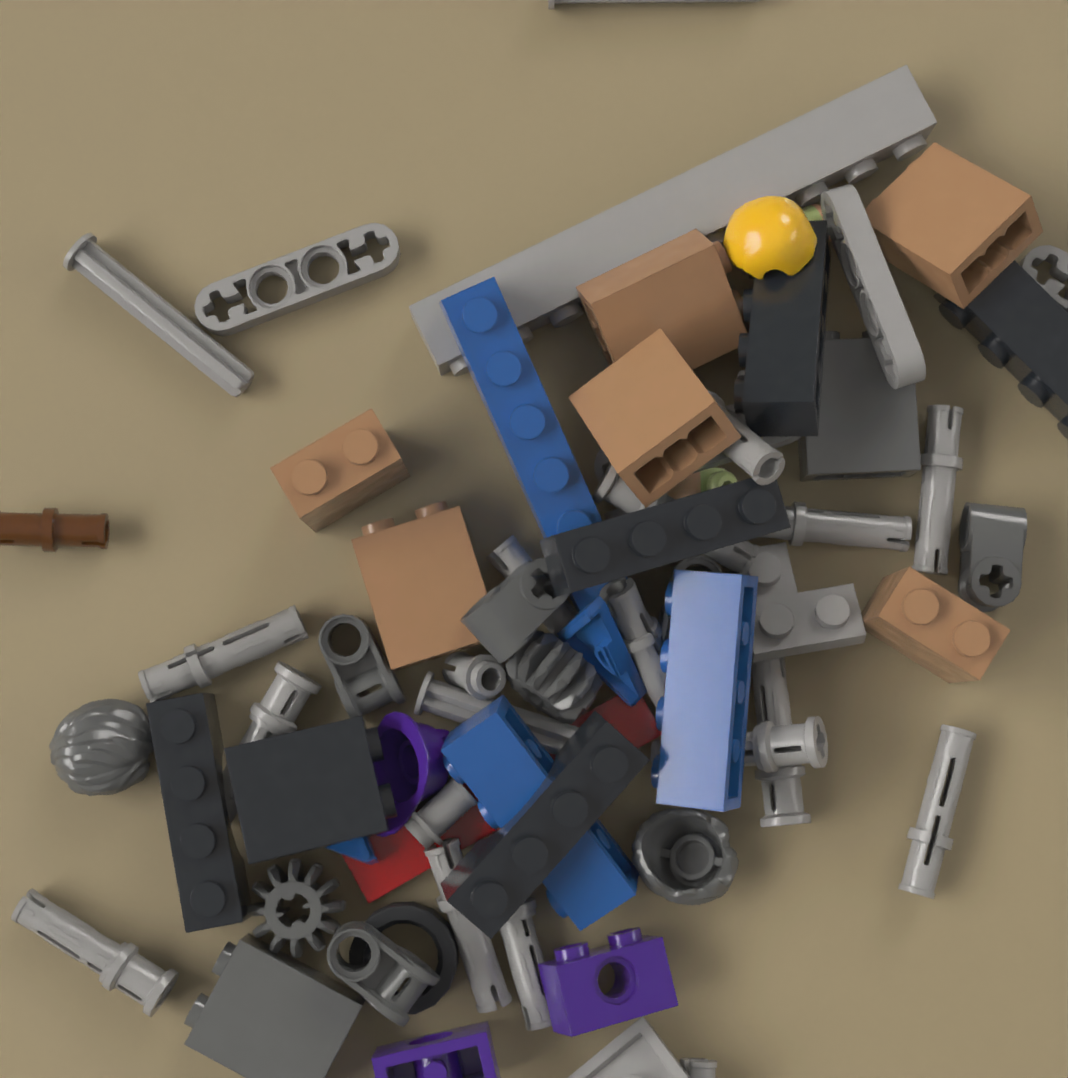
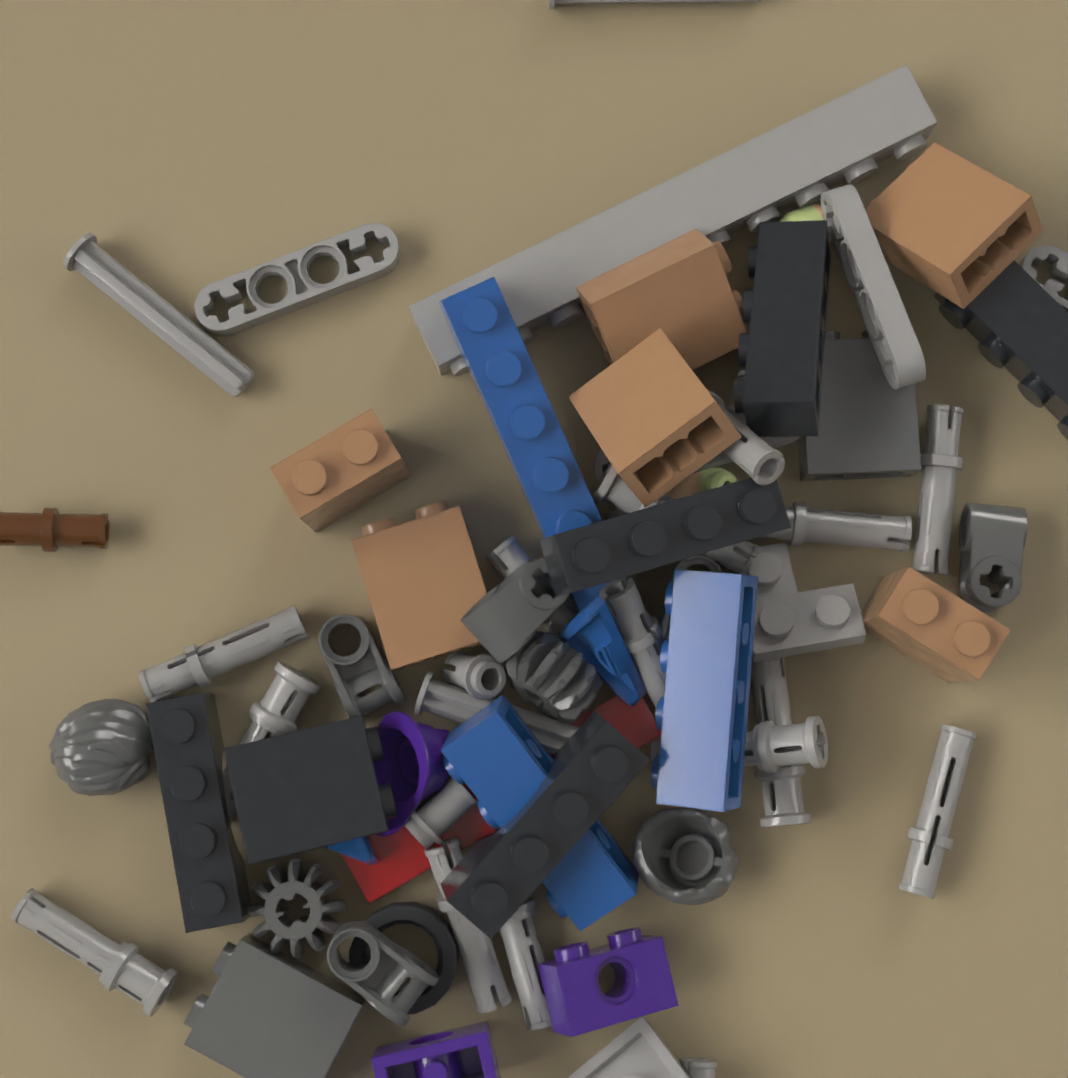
yellow hair [723,196,817,279] -> none

